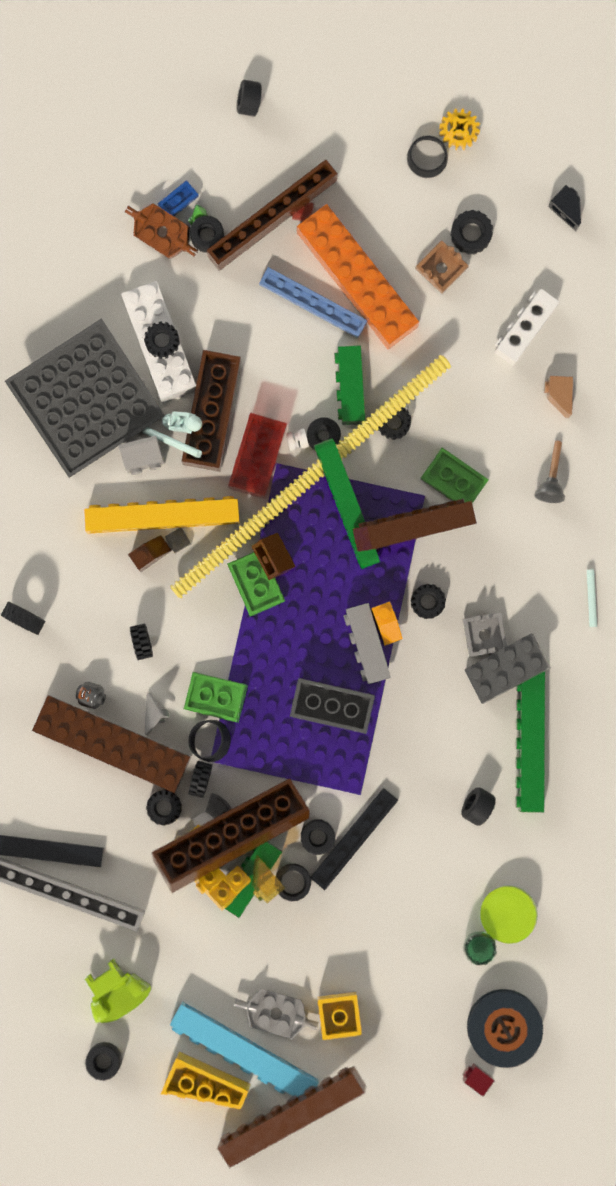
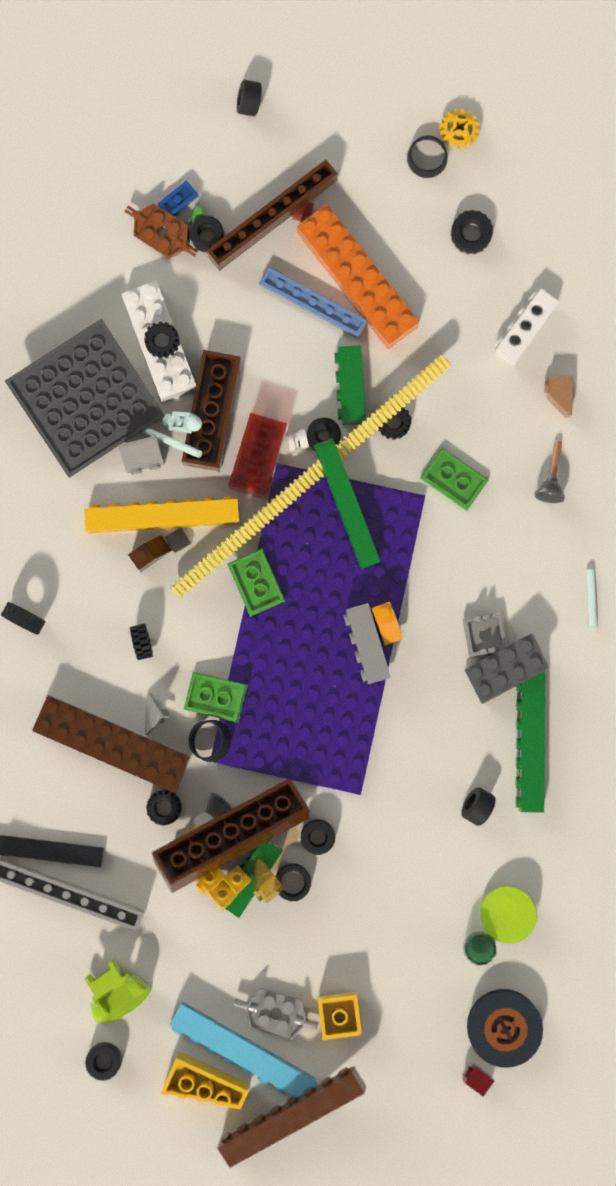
dark grey head [76,682,106,709] -> none
black tyre [188,761,213,798] -> none
reddish brown brick [251,533,296,580] -> none
dark grey brick [290,678,375,734] -> none
black tile [311,788,398,890] -> none
reddish brown brick [352,499,477,552] -> none
black tyre [411,584,446,619] -> none
medium nougat piece [415,240,469,294] -> none
black slope [548,185,581,231] -> none

